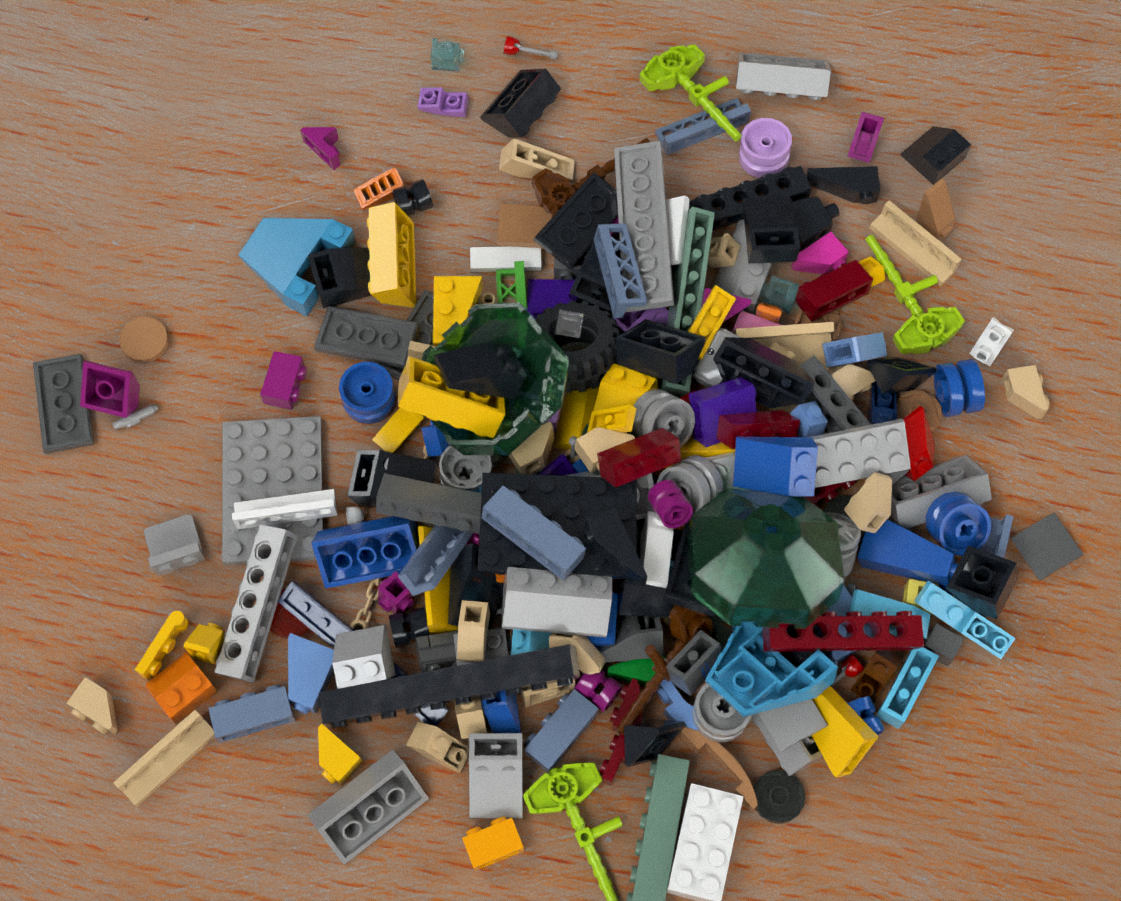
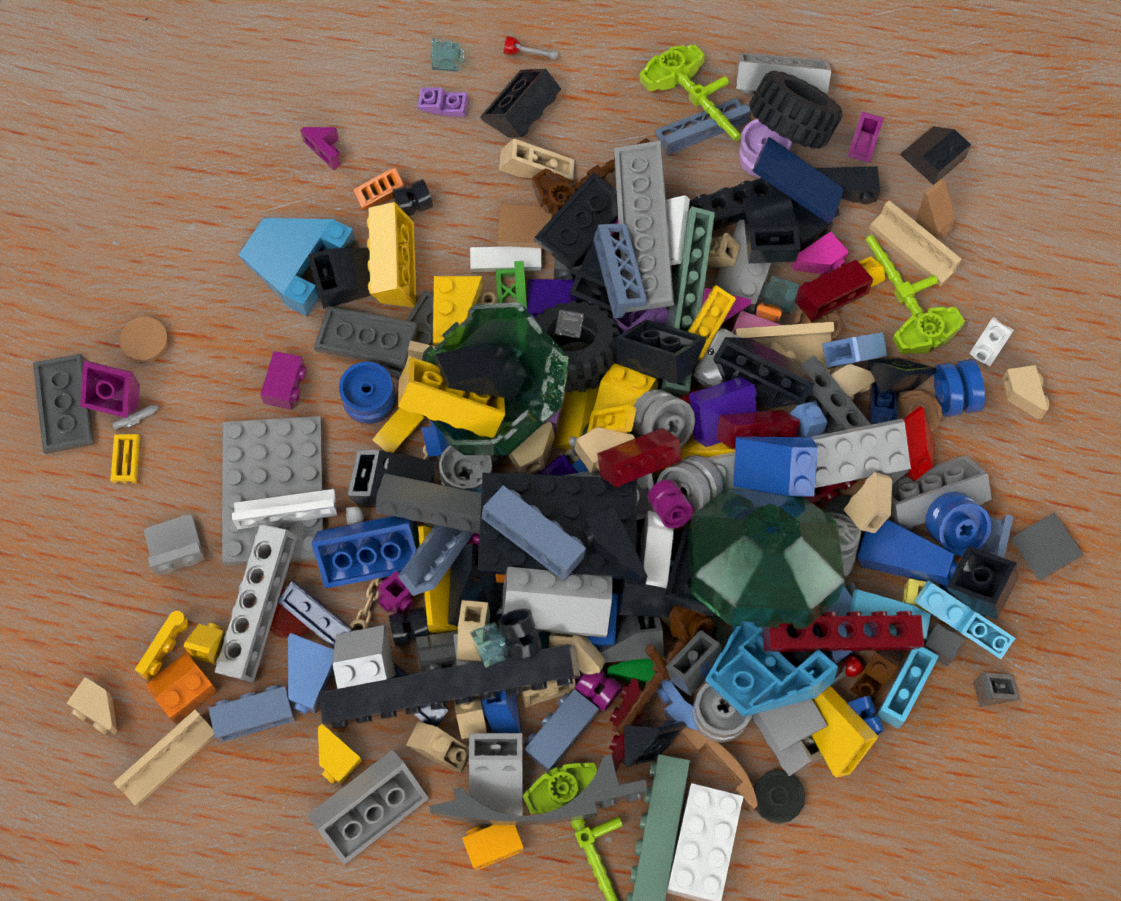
none -> yellow tile [110,434,141,483]
none -> dark grey slope [429,754,647,825]
none -> clear light blue brick [470,622,506,668]
none -> black wheel [498,609,542,659]
none -> black tyre [750,71,842,149]
none -> dark blue tile [752,137,844,224]
none -> dark grey slope [973,672,1019,707]

